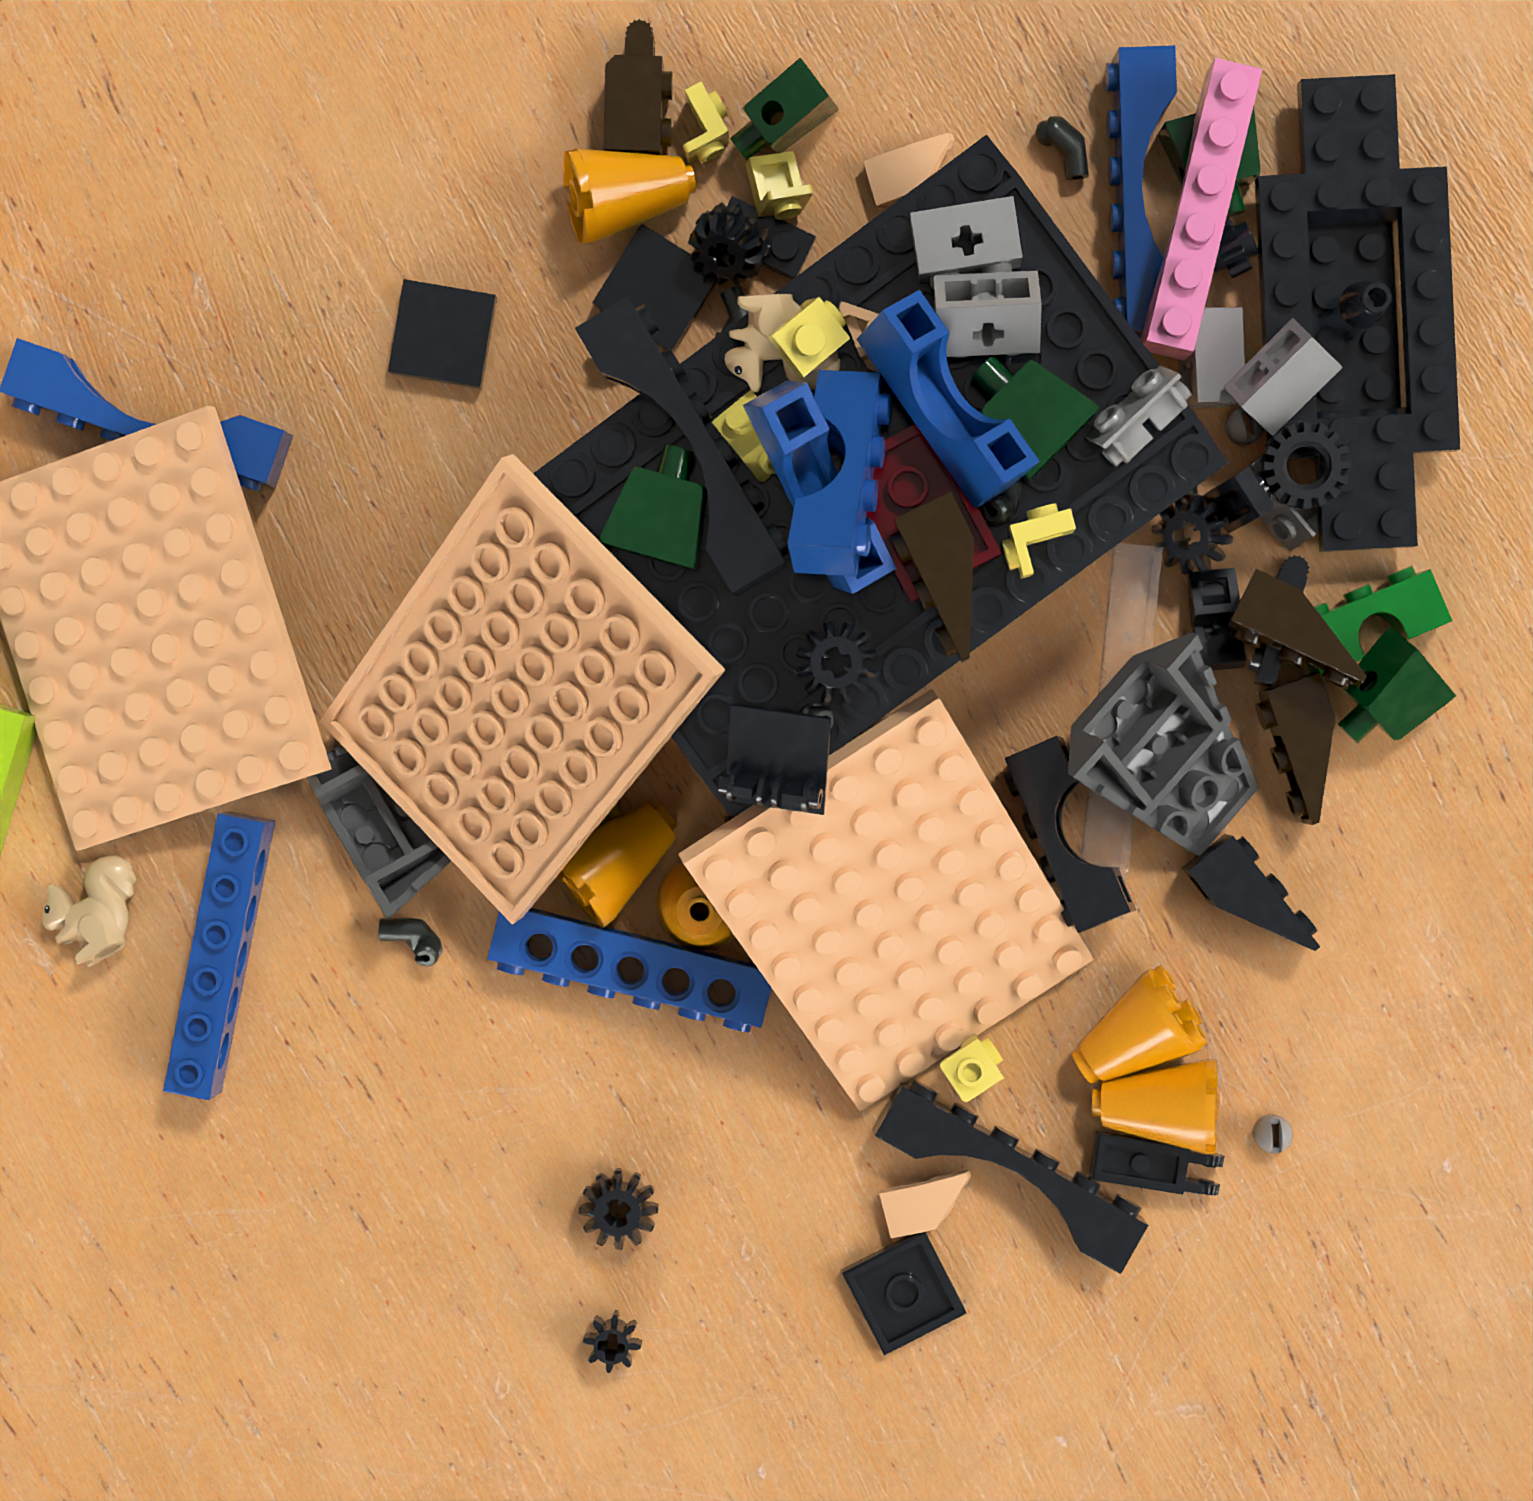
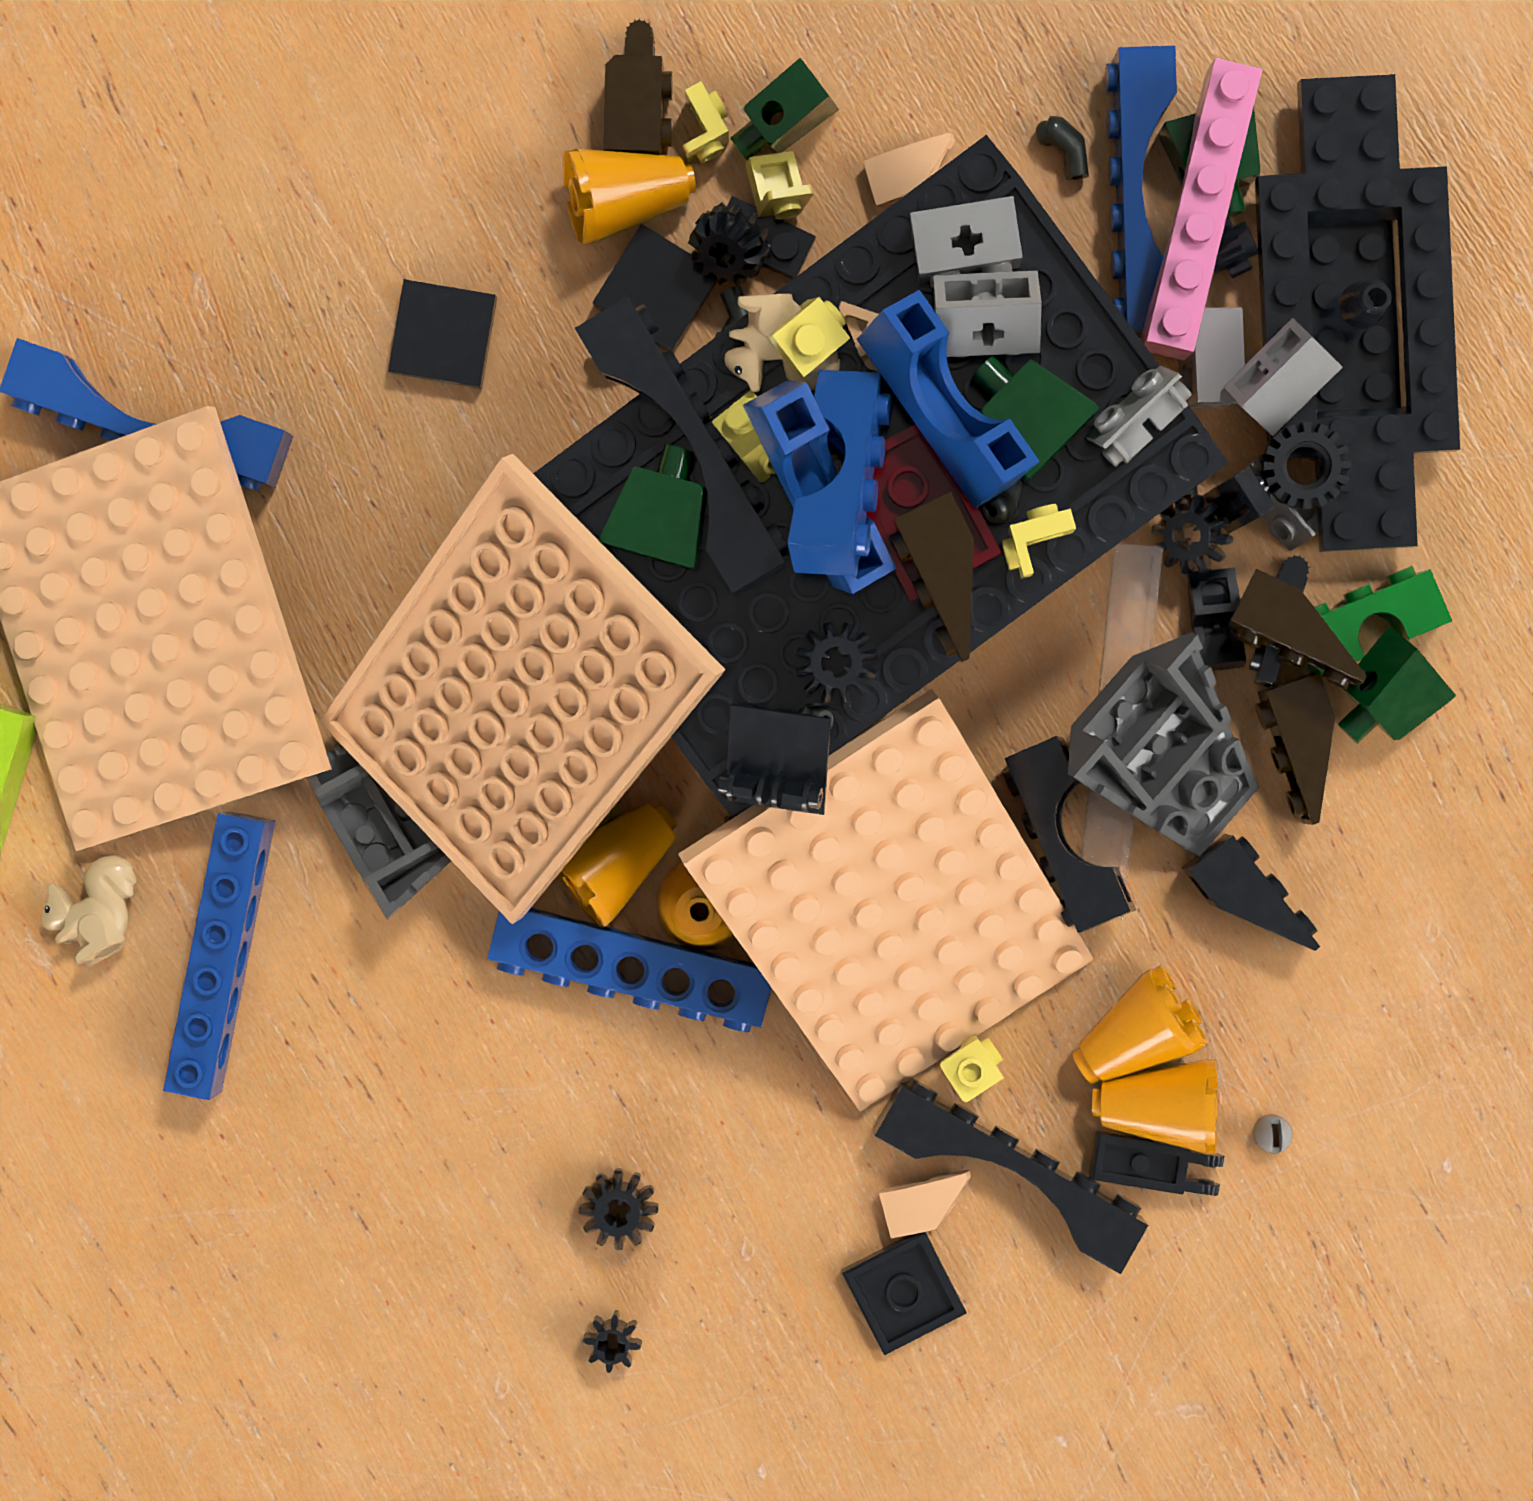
pearl dark grey arm [379,918,443,966] -> none
light grey hinge [1225,407,1264,445] -> none

